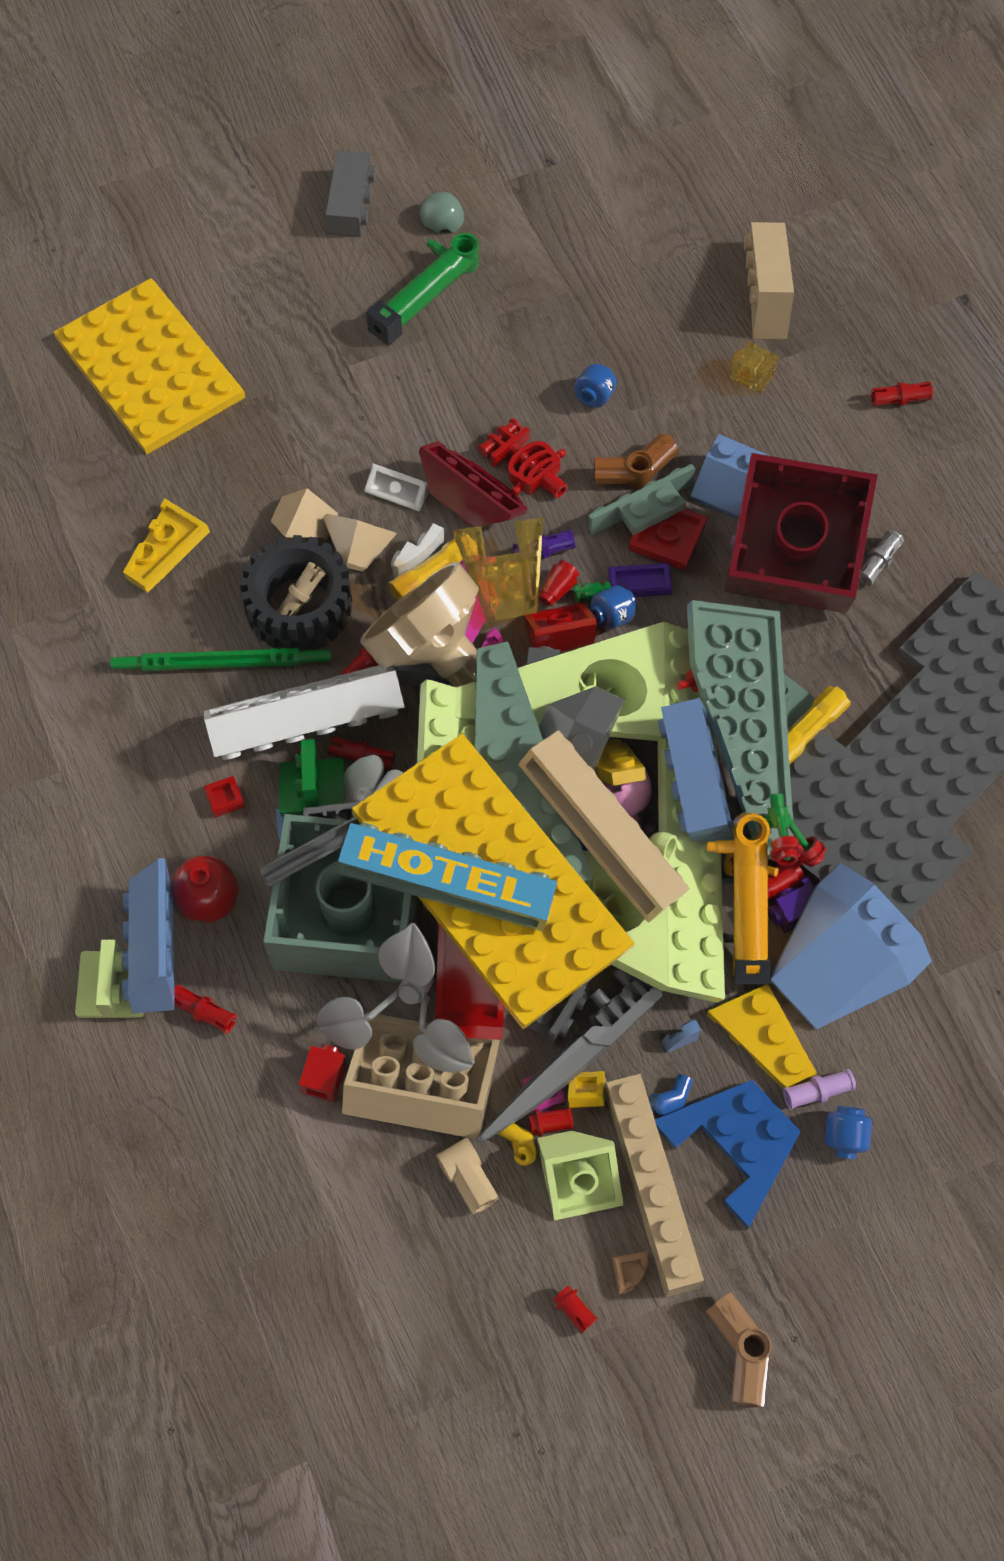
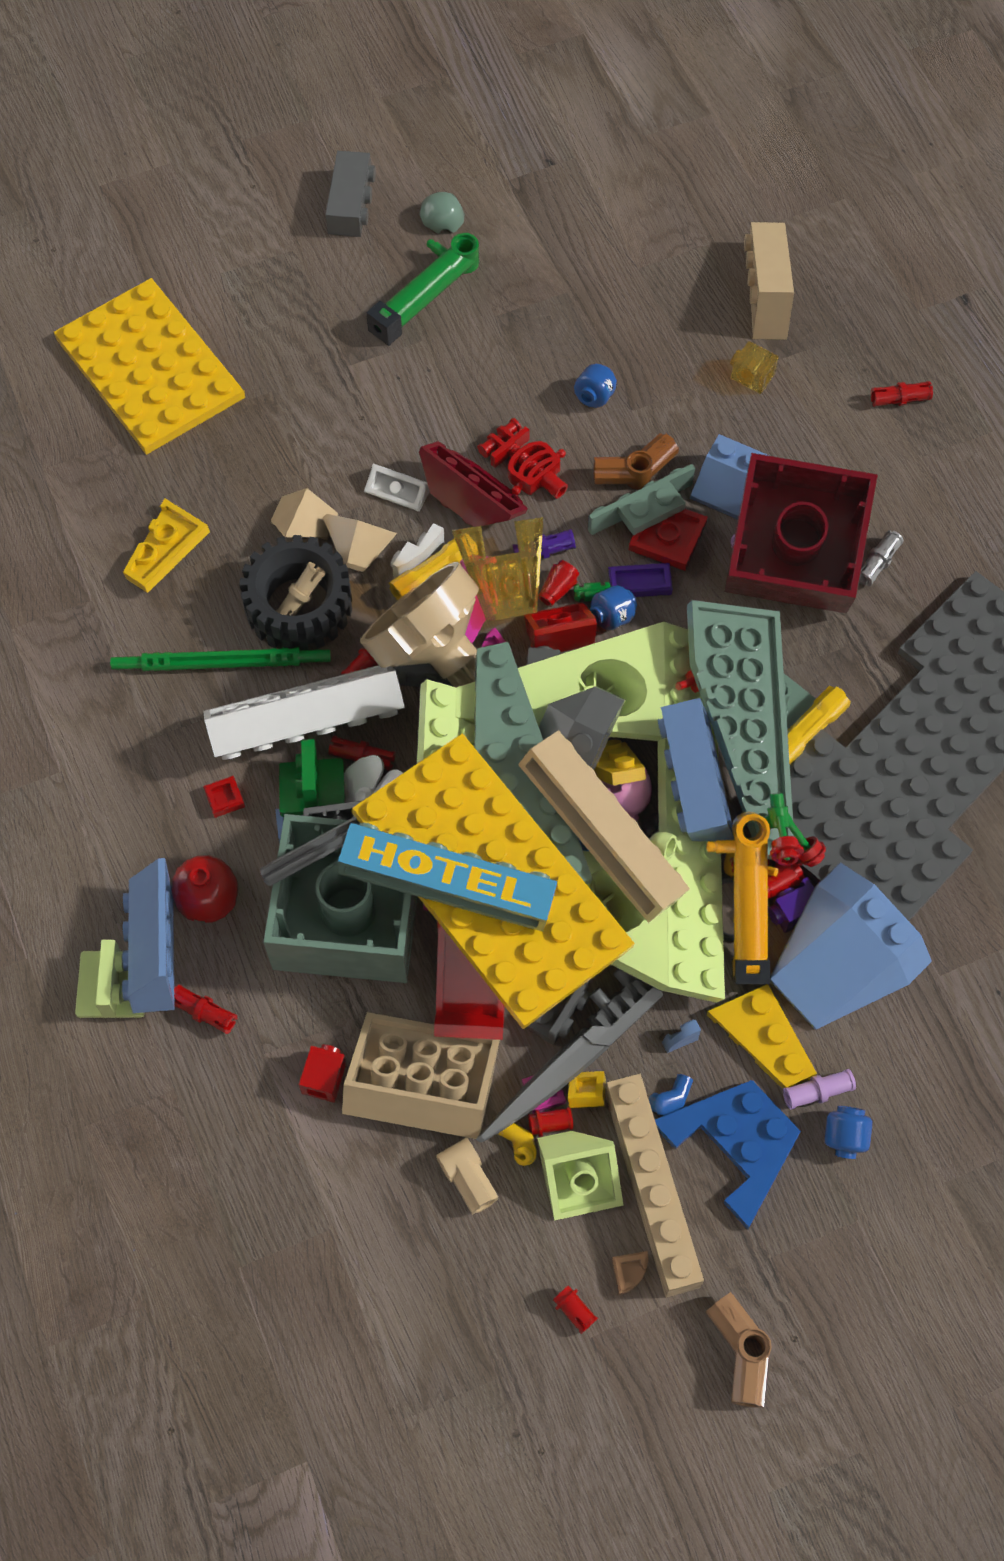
light grey plant [316,923,475,1072] -> none

